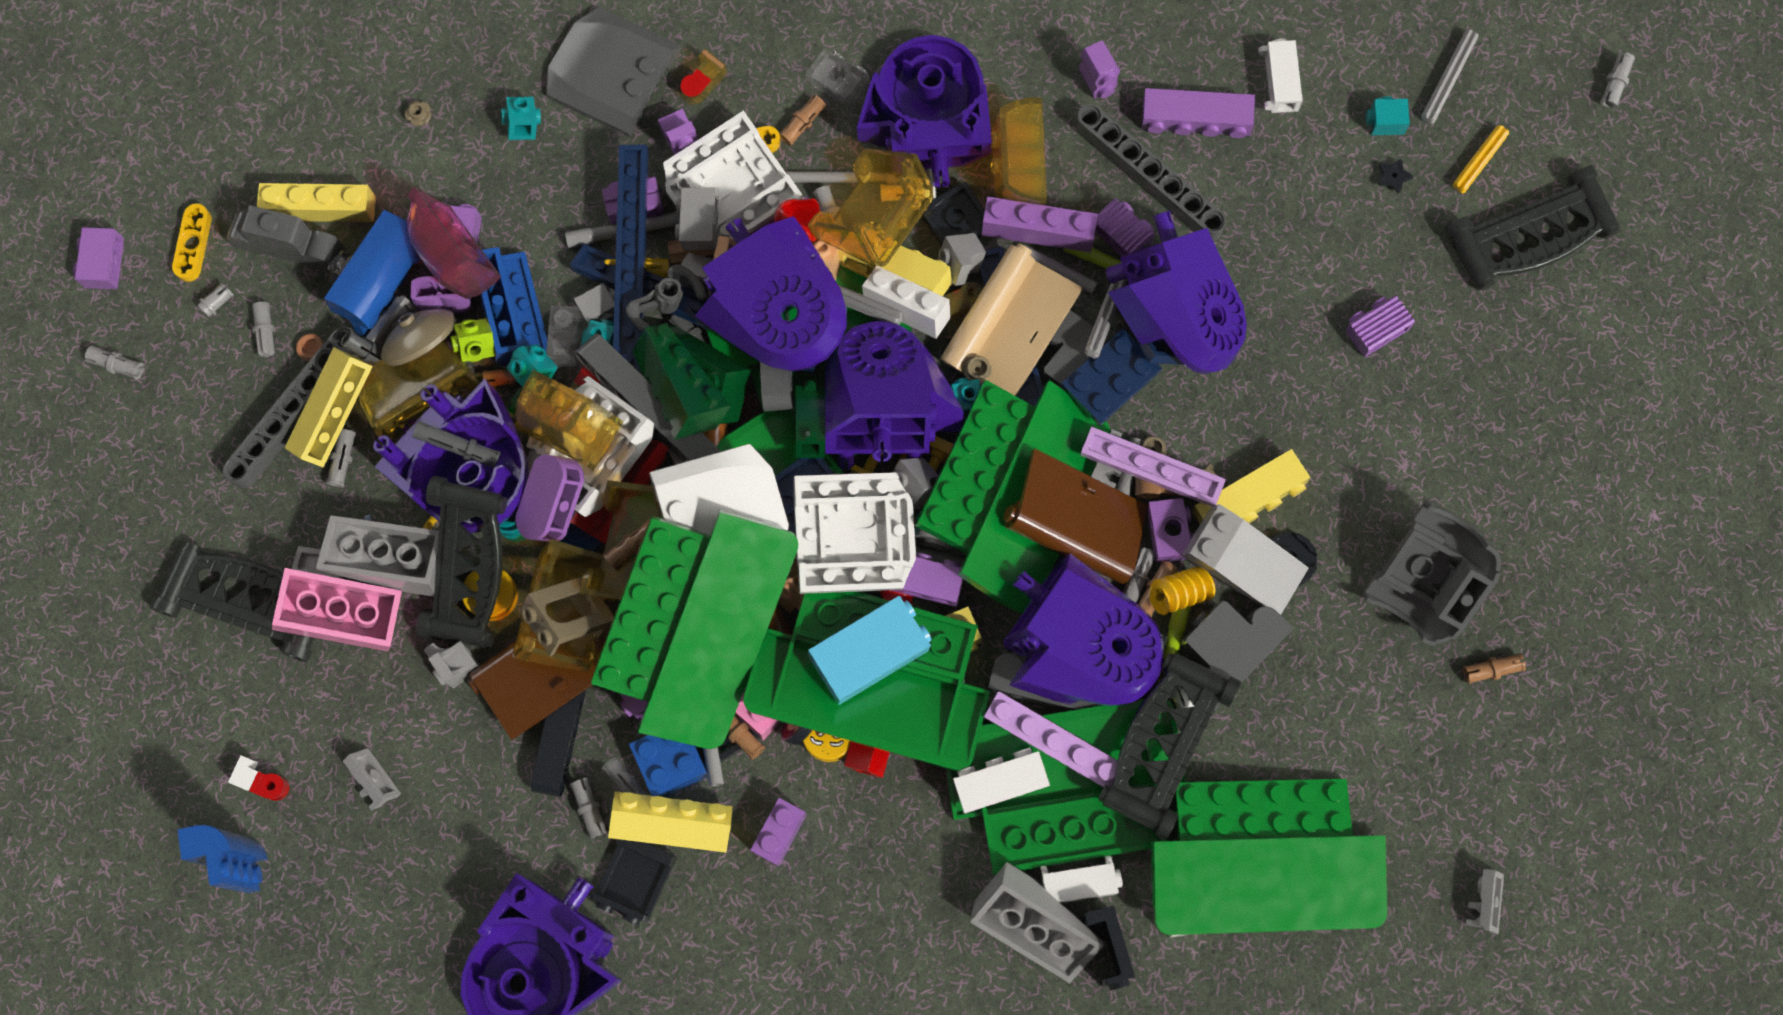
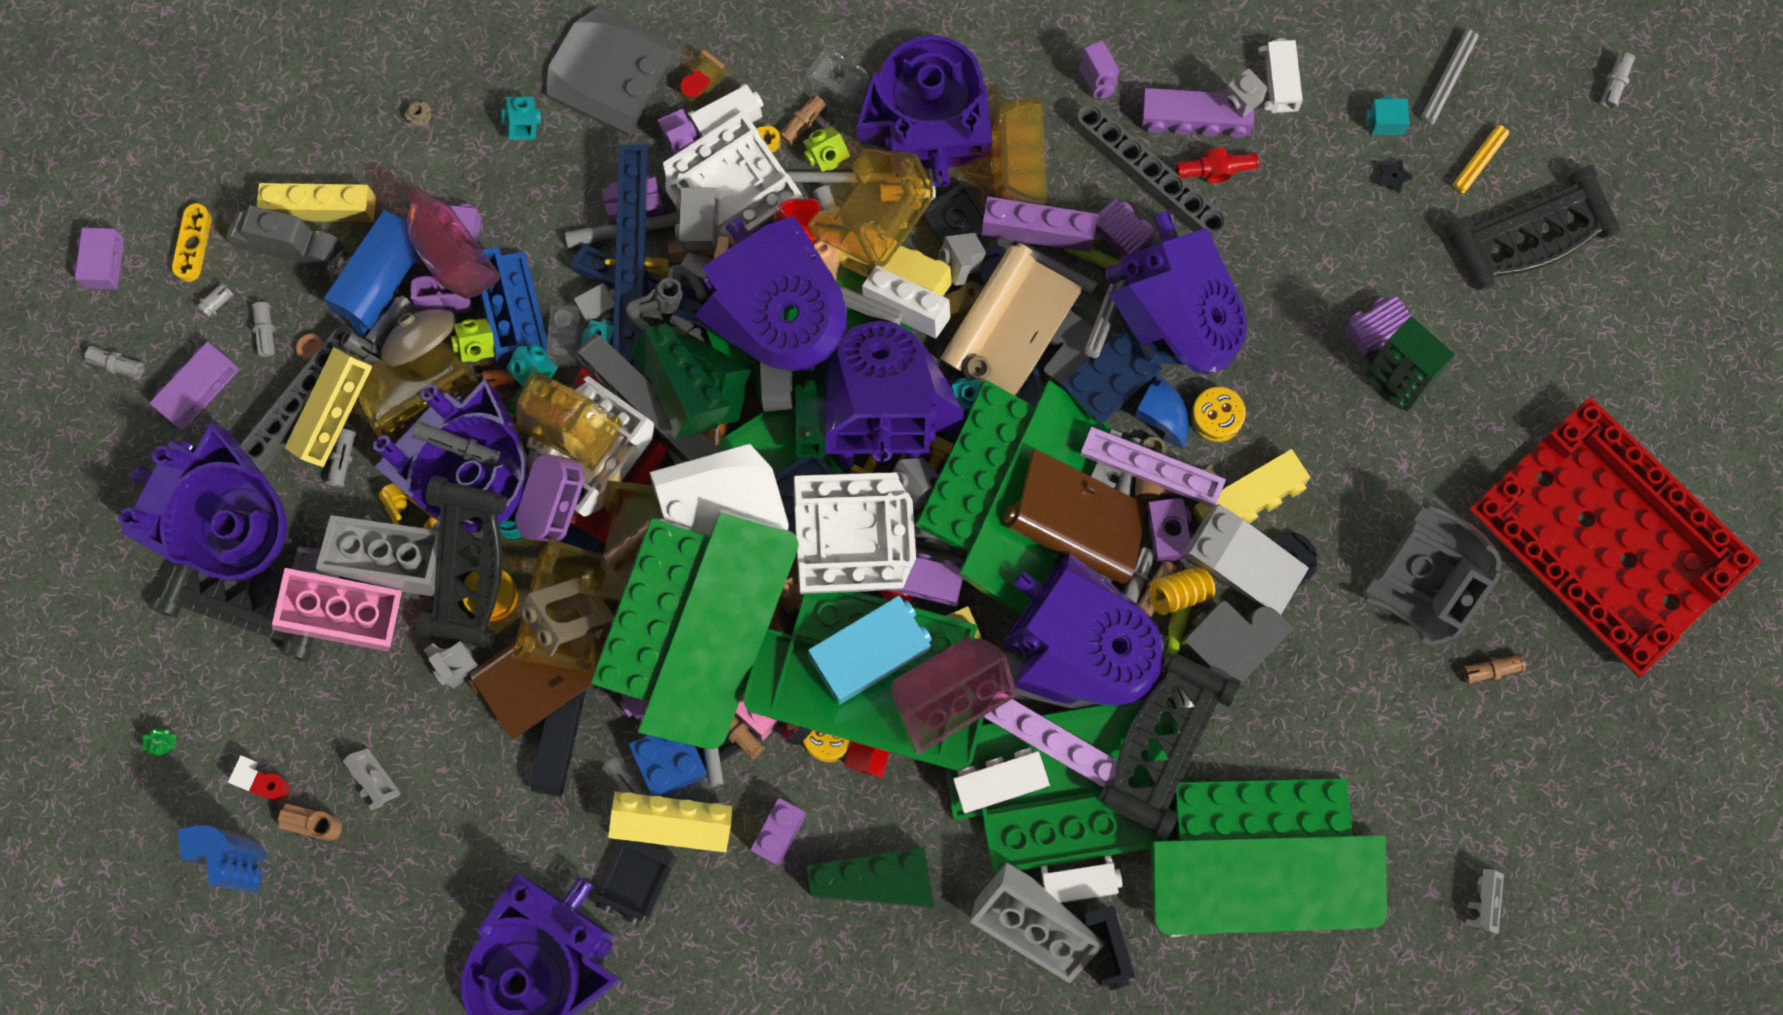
light grey pin [570,778,608,839] -> none
none -> dark purple animal [118,423,287,581]
none -> green plant [141,727,177,756]
none -> medium lavender brick [150,341,240,431]
none -> medium nougat piece [278,804,342,841]
none -> yellow plant [379,484,439,525]
none -> white brick [688,83,764,138]
none -> lime brick [803,126,850,172]
none -> dark green wedge [807,847,934,909]
none -> clear pink windscreen [892,637,1018,755]
none -> blue brick [1135,375,1189,450]
none -> red pin [1175,148,1260,184]
none -> yellow head [1191,387,1245,442]
none -> light grey brick [1224,68,1267,118]
none -> dark green brick [1365,316,1455,412]
none -> red slope [1469,396,1761,678]

